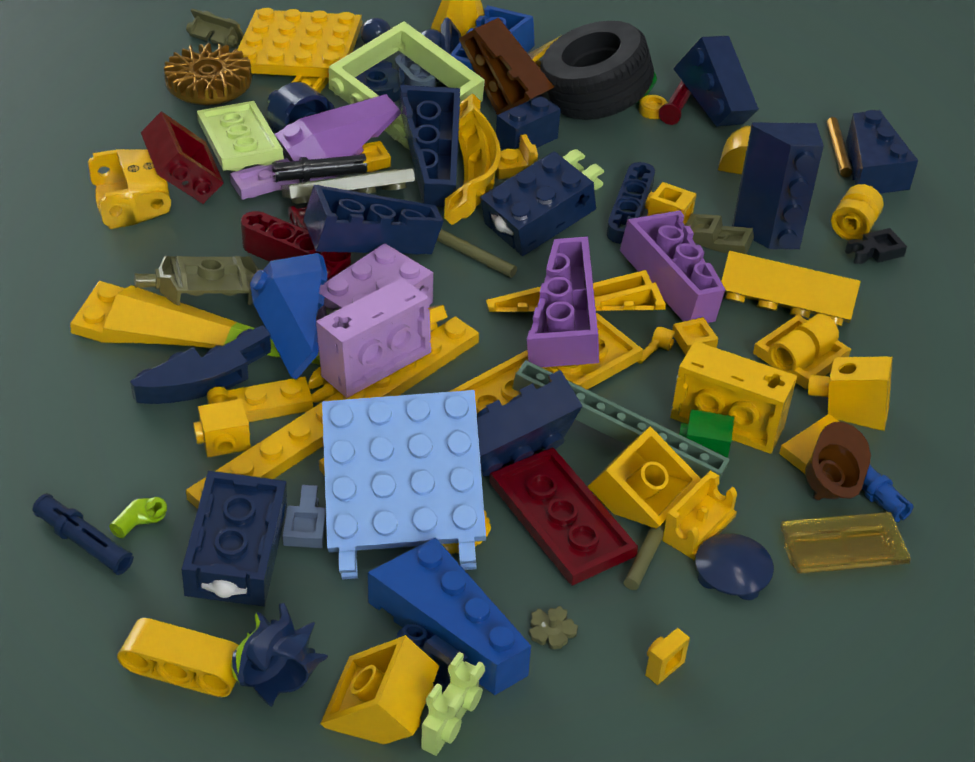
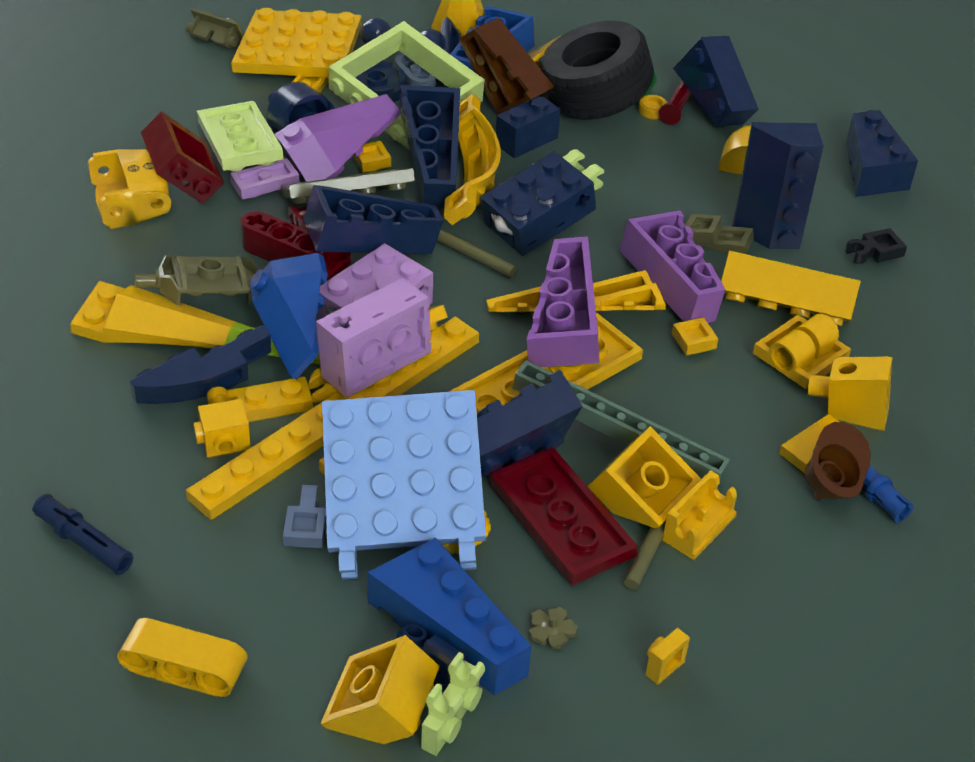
lime arm [109,497,167,538] -> none
pearl gold wheel [164,43,252,105] -> none
dark blue piece [181,471,287,607] -> none
dark blue hair [231,603,328,707] -> none
black pin [272,154,367,182] -> none
yellow bracket [495,134,538,179] -> none
dark blue beam [607,162,655,244] -> none
yellow hand [638,327,675,364] -> none
yellow brick [645,182,697,225] -> none
yellow piece [670,341,797,454] -> none
green brick [679,409,734,458] -> none
dark blue dish [695,534,774,600] -> none
clear yellow piece [780,512,911,573] -> none
pearl gold bar [826,117,852,177] -> none
yellow wheel [831,184,884,240] -> none

